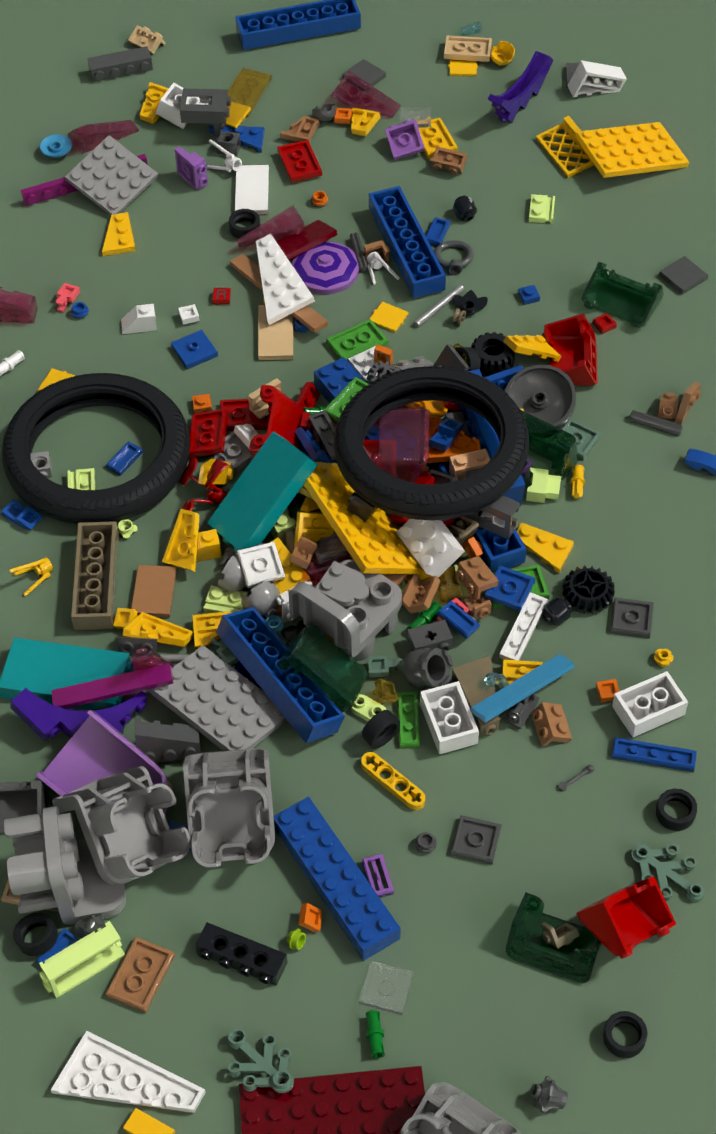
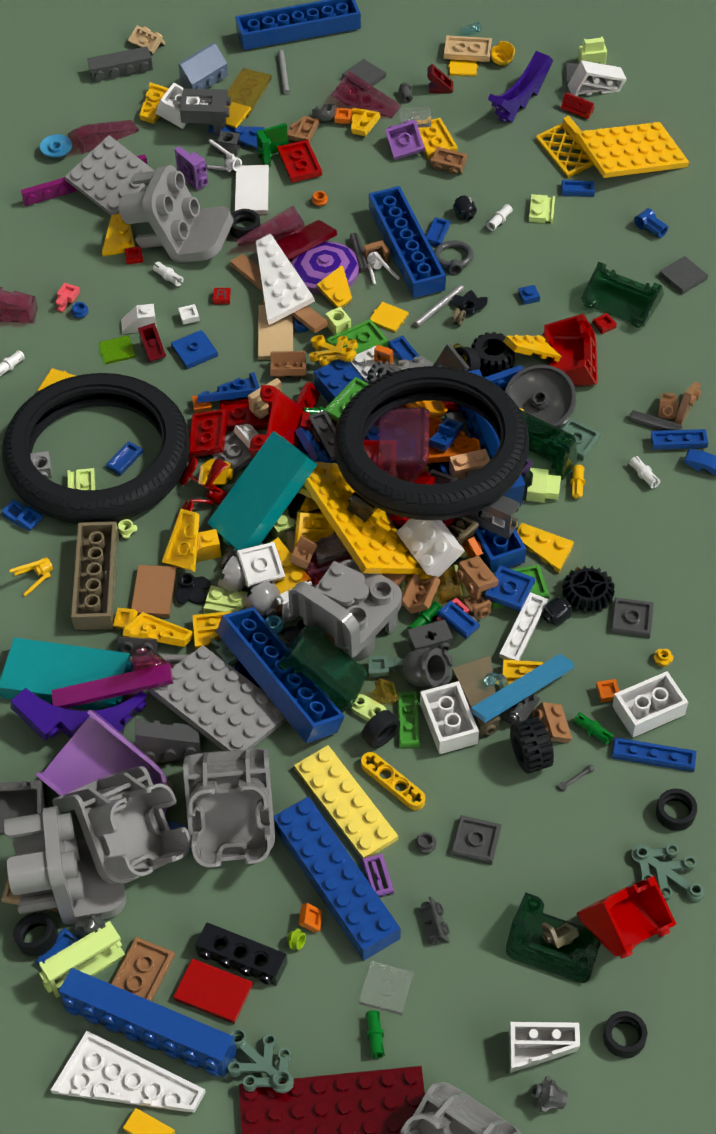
none -> blue brick [59,968,237,1077]
none -> clear neon green piece [99,335,136,365]
none -> light grey piece [119,165,234,263]
none -> red tile [124,246,143,265]
none -> dark red slope [138,323,166,362]
none -> white pin [153,262,184,287]
none -> red tile [173,958,253,1024]
none -> black plate [175,573,212,605]
none -> sand blue slope [178,42,228,89]
none -> blue wing [197,372,260,403]
none -> green bracket [256,123,288,167]
none -> medium nougat bracket [270,351,306,378]
none -> light grey bar [278,50,290,95]
none -> light yellow plate [294,745,398,859]
none -> yellow plant [309,335,358,366]
none -> yellow wing [317,265,352,308]
none -> yellowish green brick [325,307,351,335]
none -> blue tile [388,336,419,361]
none -> dark grey pin [399,82,412,103]
none -> dark grey hinge [420,896,450,945]
none -> dark red slope [427,64,453,93]
none -> white pin [487,204,513,231]
none -> white wedge [509,1022,580,1073]
none -> black tyre [510,717,554,774]
none -> red plate [560,92,595,119]
none -> blue tile [561,180,595,197]
none -> green pin [573,712,614,745]
none -> yellowish green piece [578,36,607,64]
none -> white pin [629,456,660,489]
none -> blue piece [634,208,669,238]
none -> blue plate [650,429,708,450]

